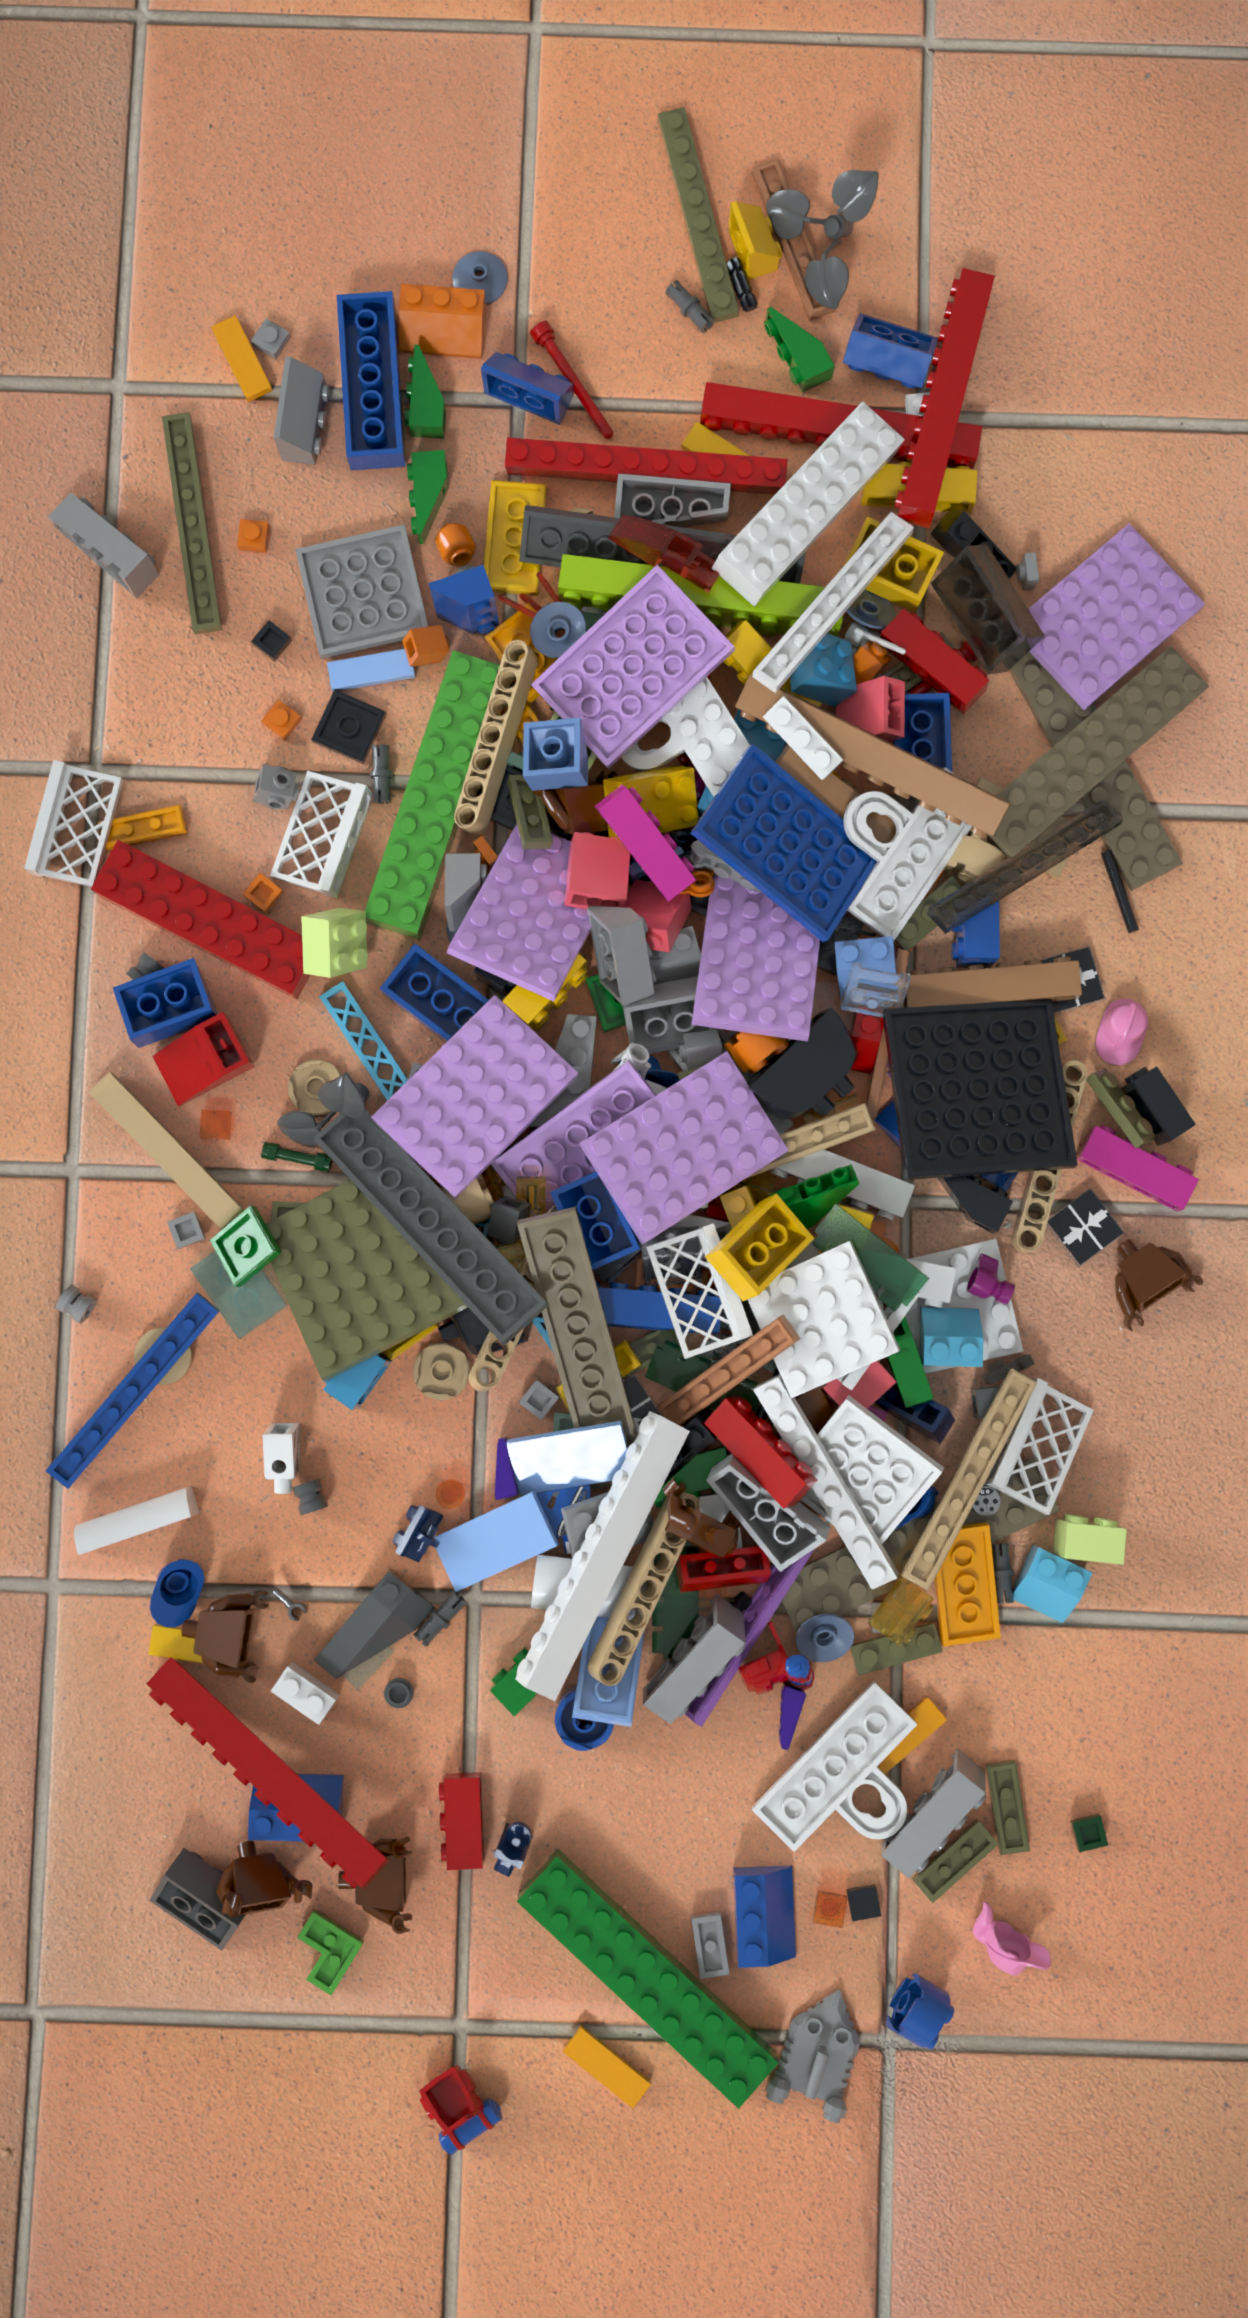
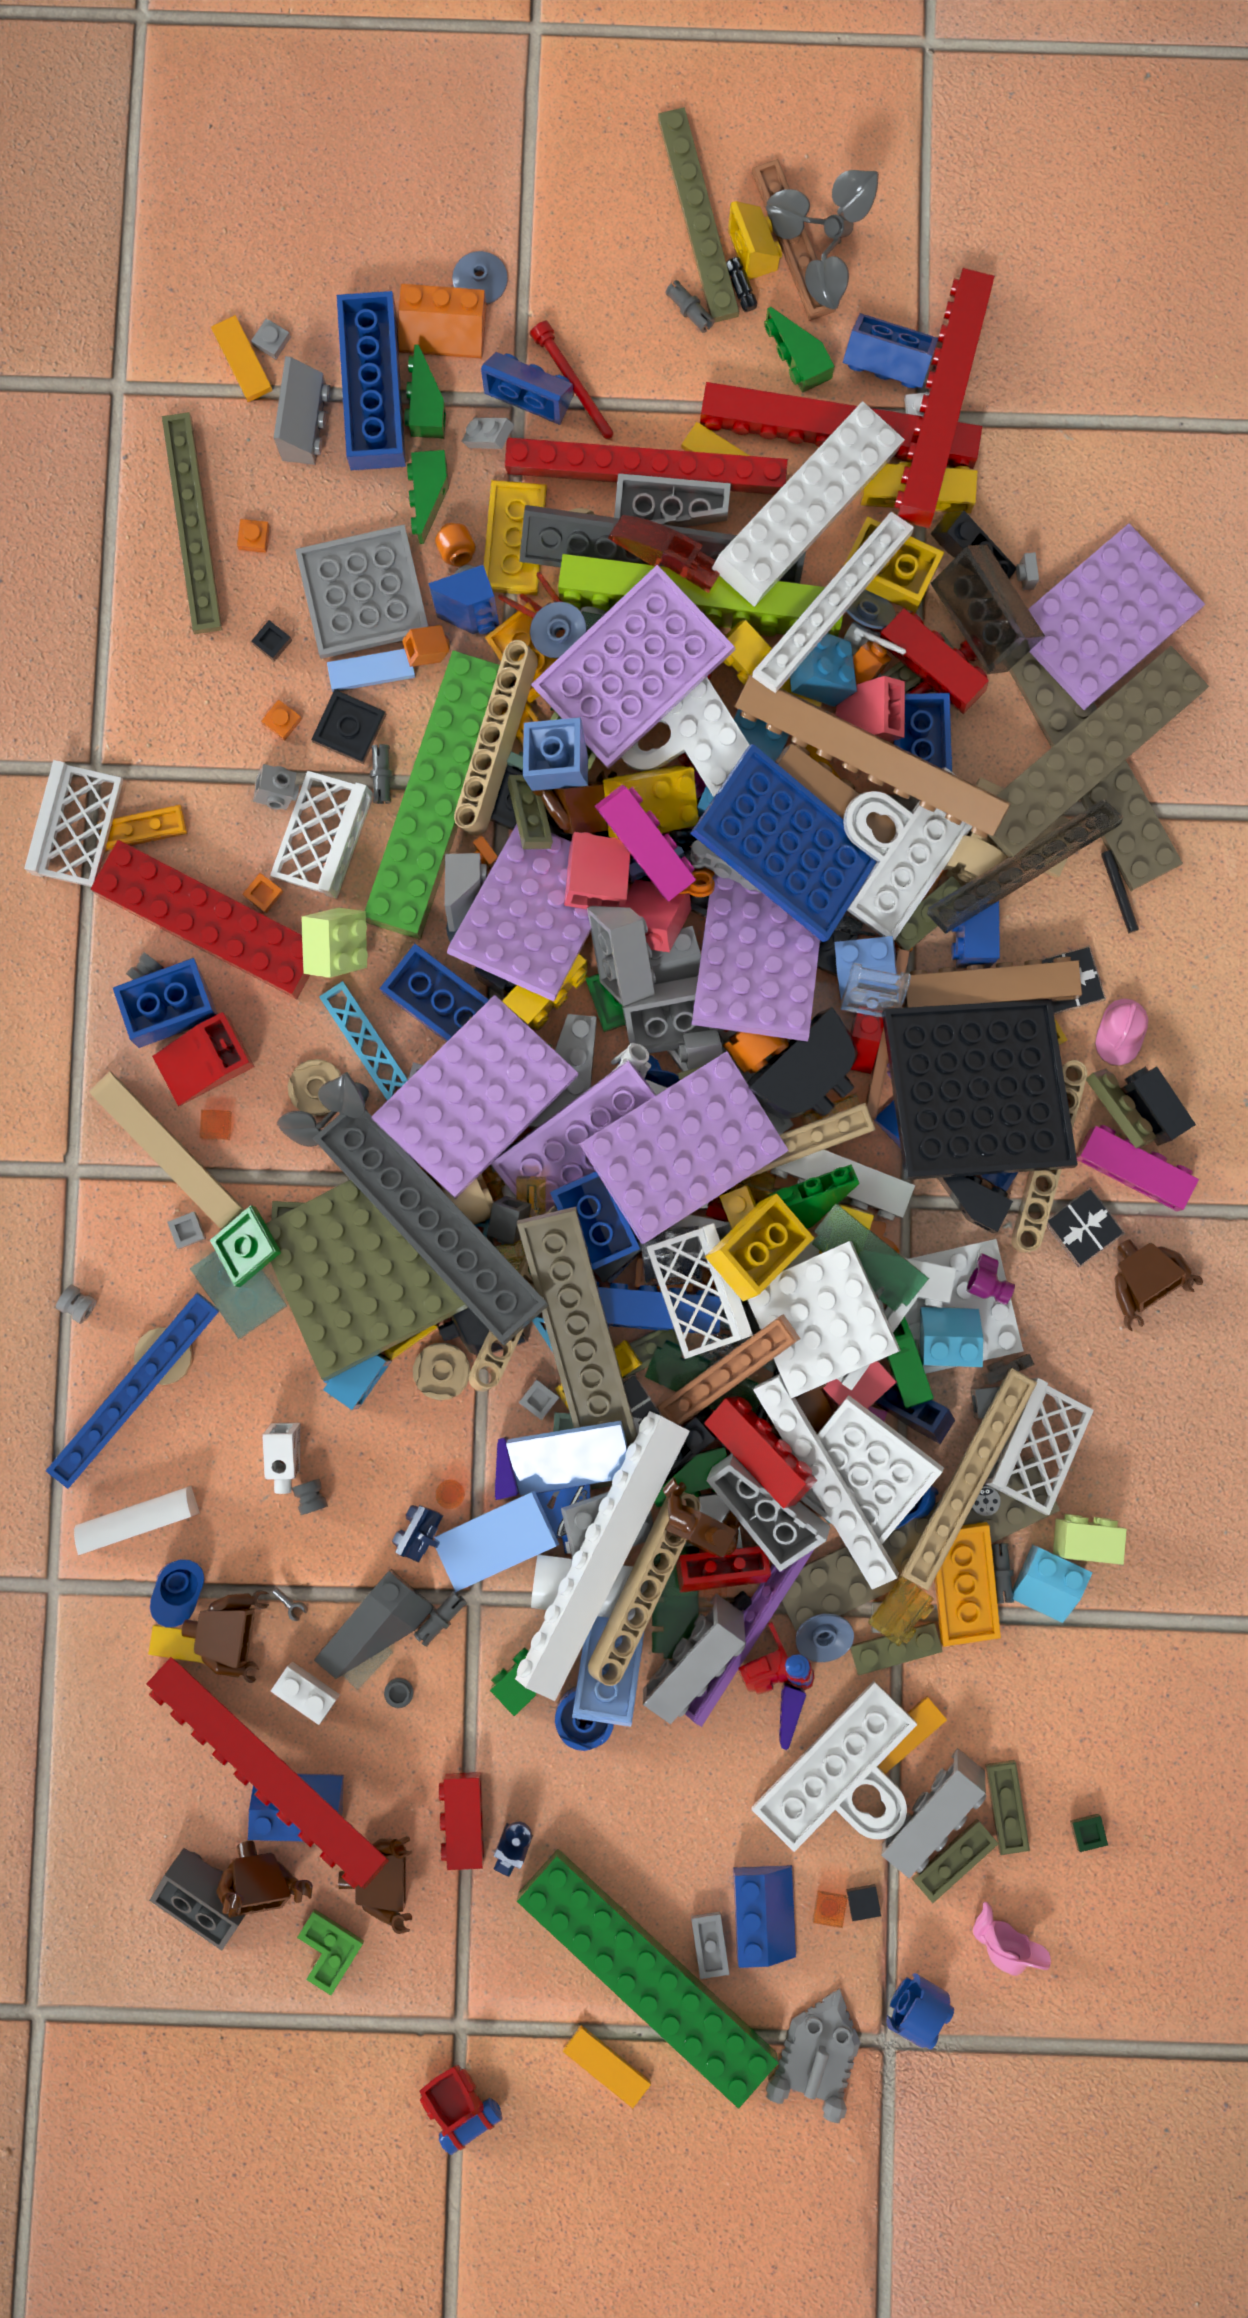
light grey wedge [48,492,159,598] -> none
dark green bar [261,1142,333,1172] -> none
white plate [763,696,844,780] -> none
none -> light grey plate [461,417,514,449]

